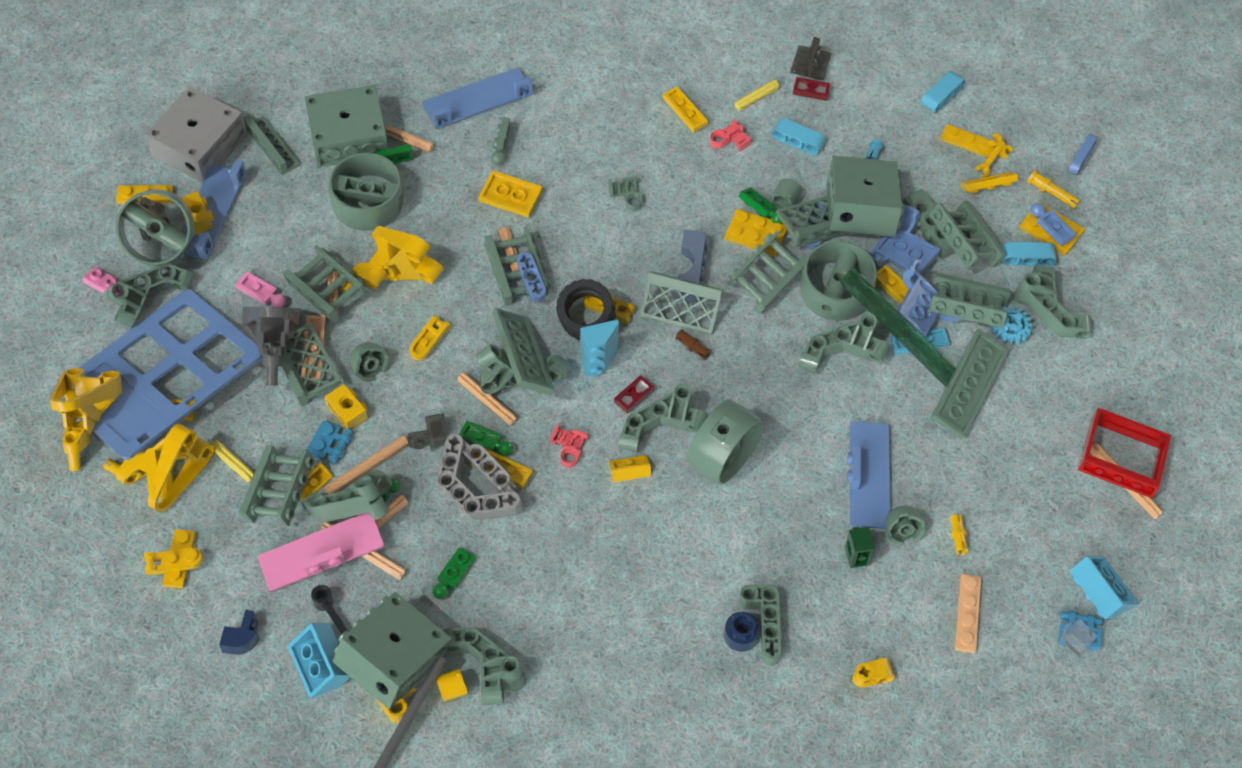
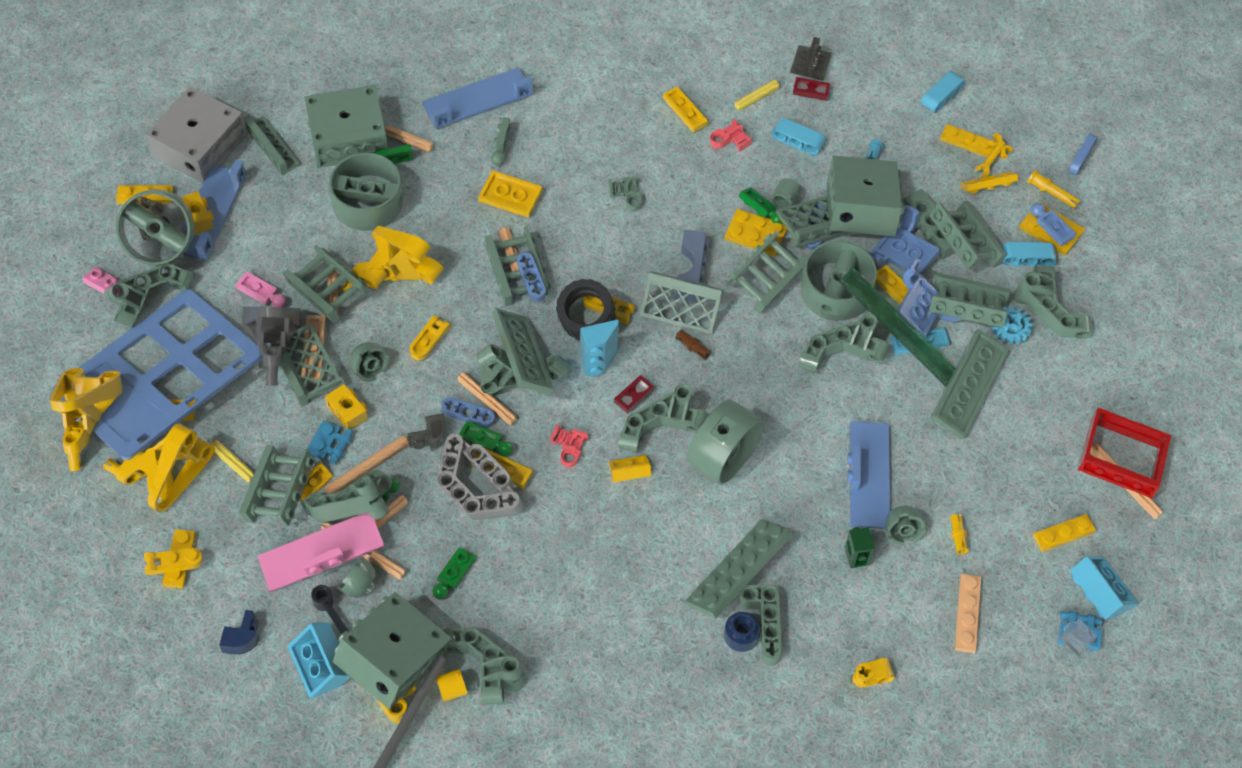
none -> sand green cylinder [337,556,376,597]
none -> medium blue beam [441,397,495,428]
none -> sand green plate [685,519,792,618]
none -> yellow plate [1033,514,1096,552]

